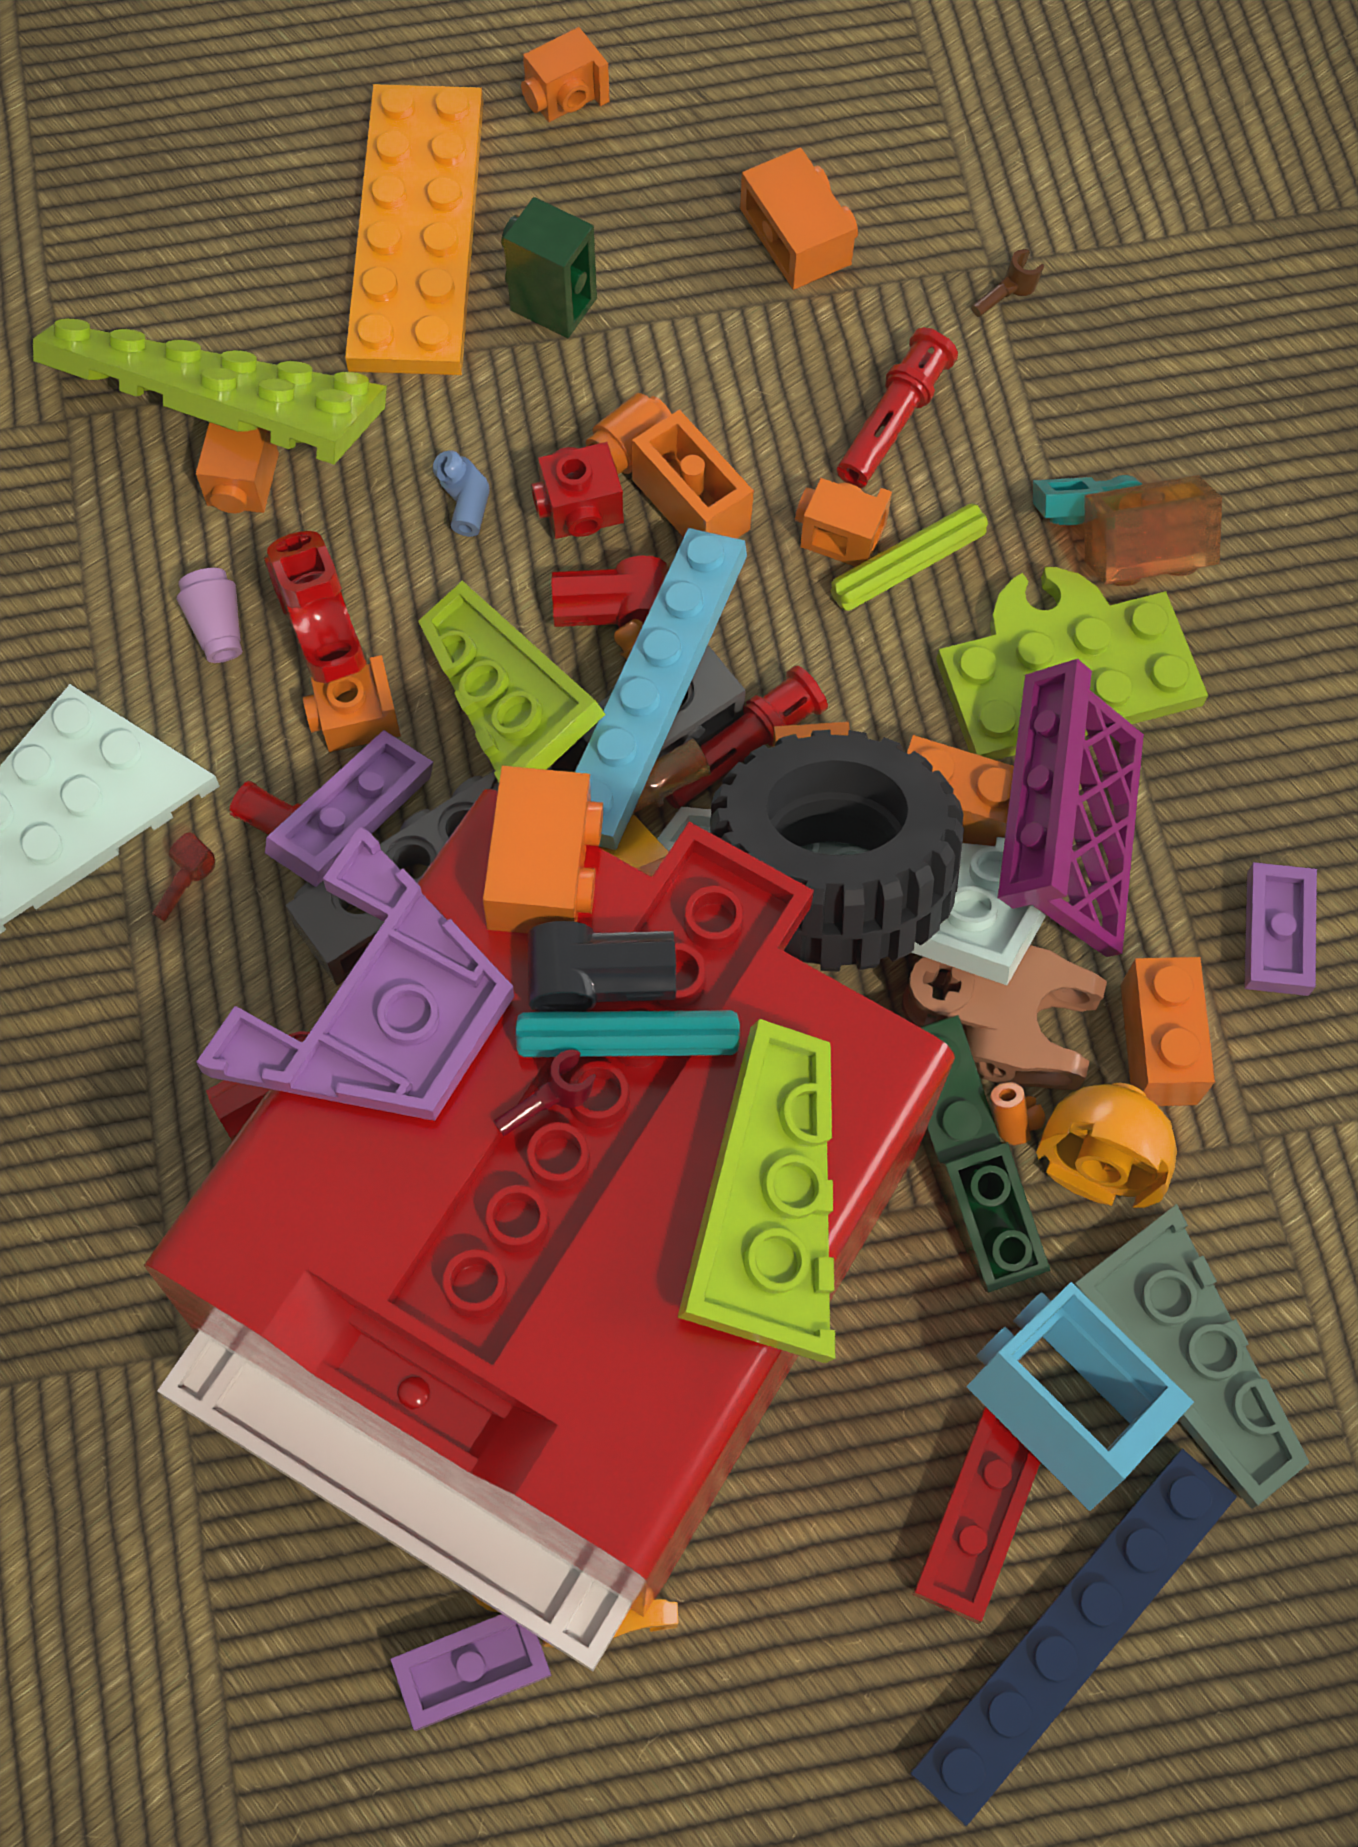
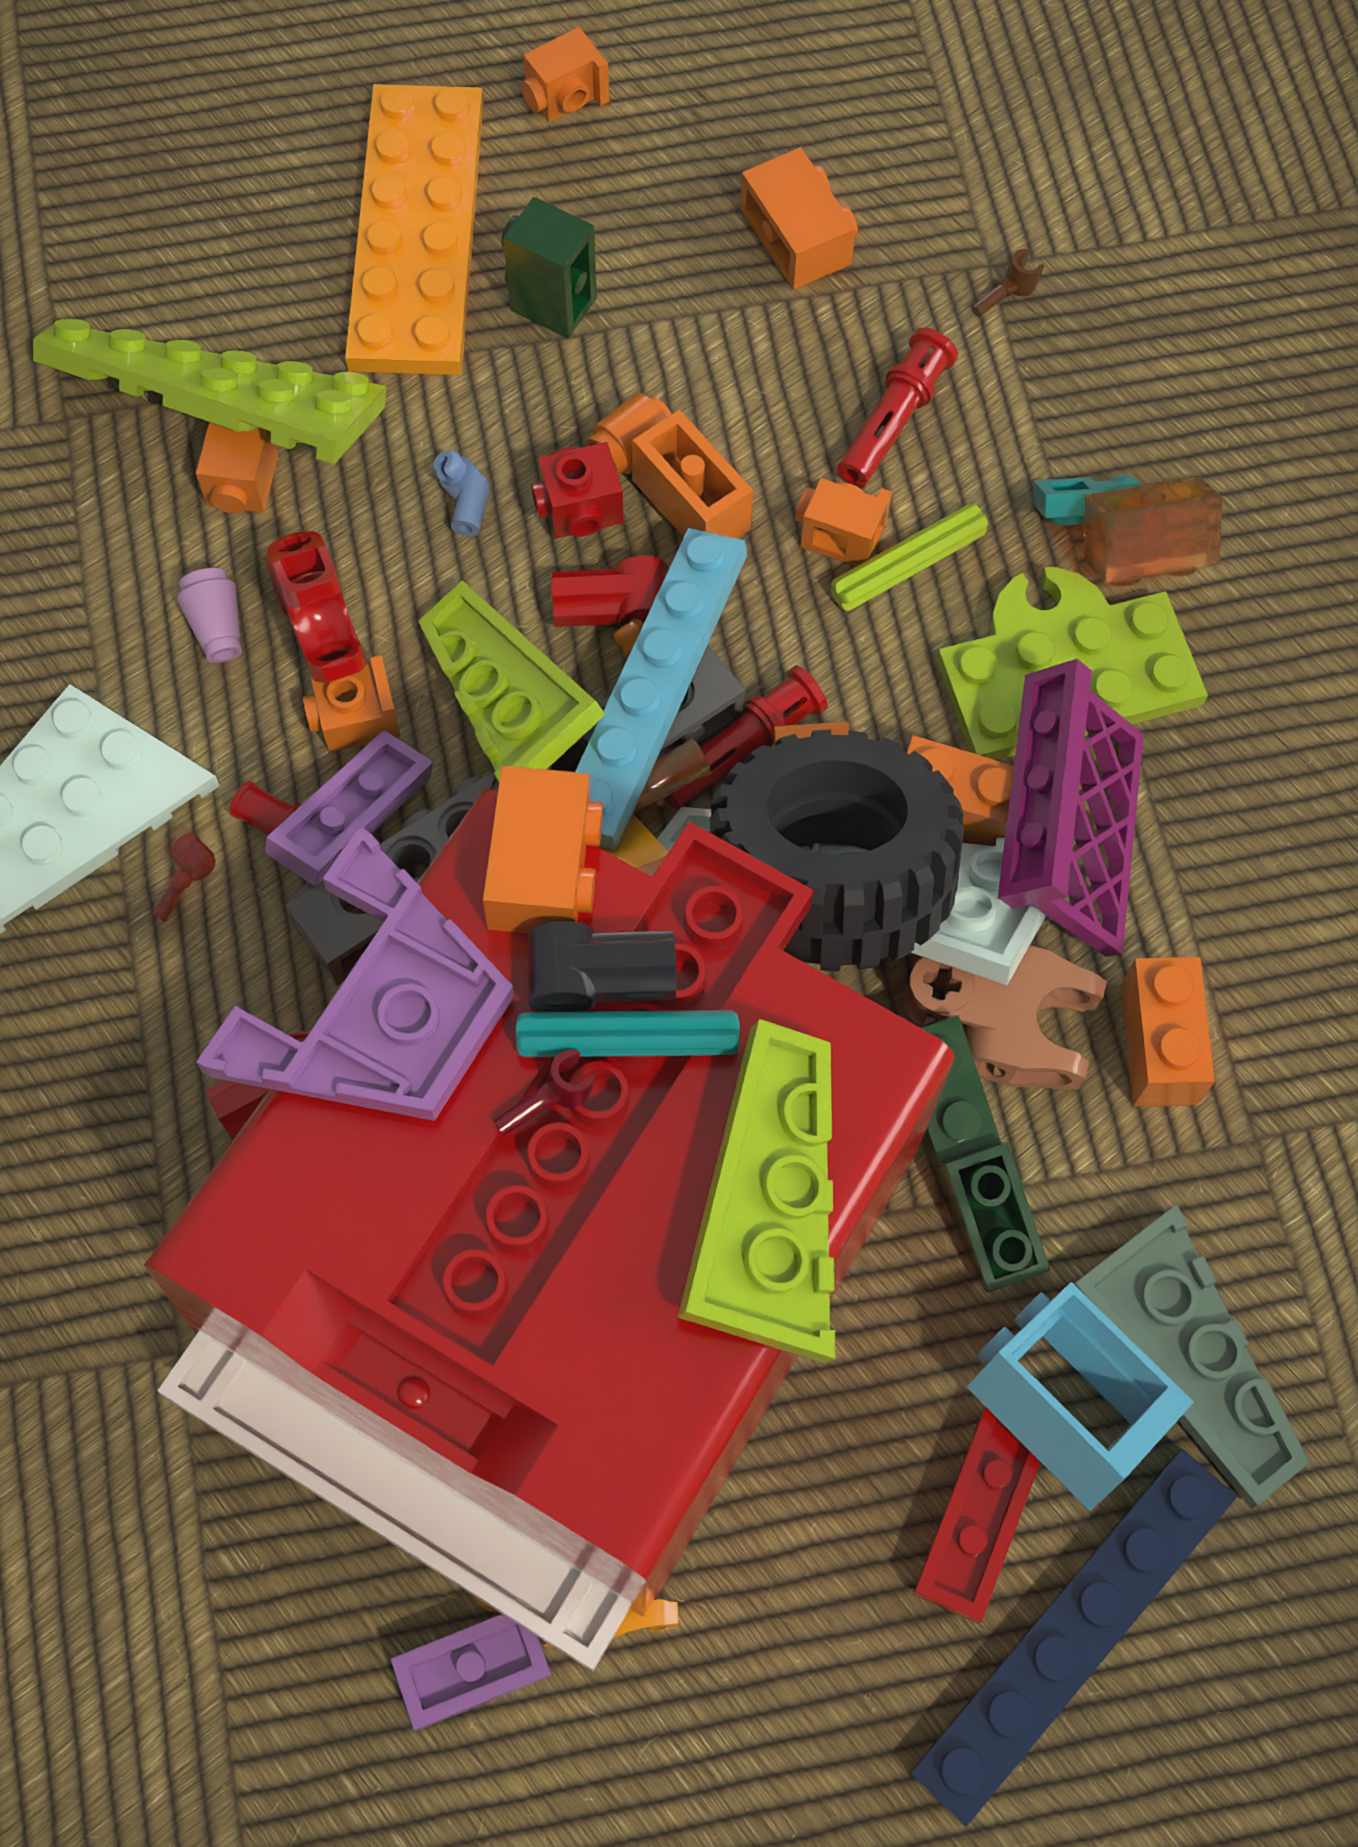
orange arm [990,1082,1046,1146] -> none
light orange cylinder [1036,1083,1177,1208] -> none
medium lavender plate [1245,862,1317,996] -> none

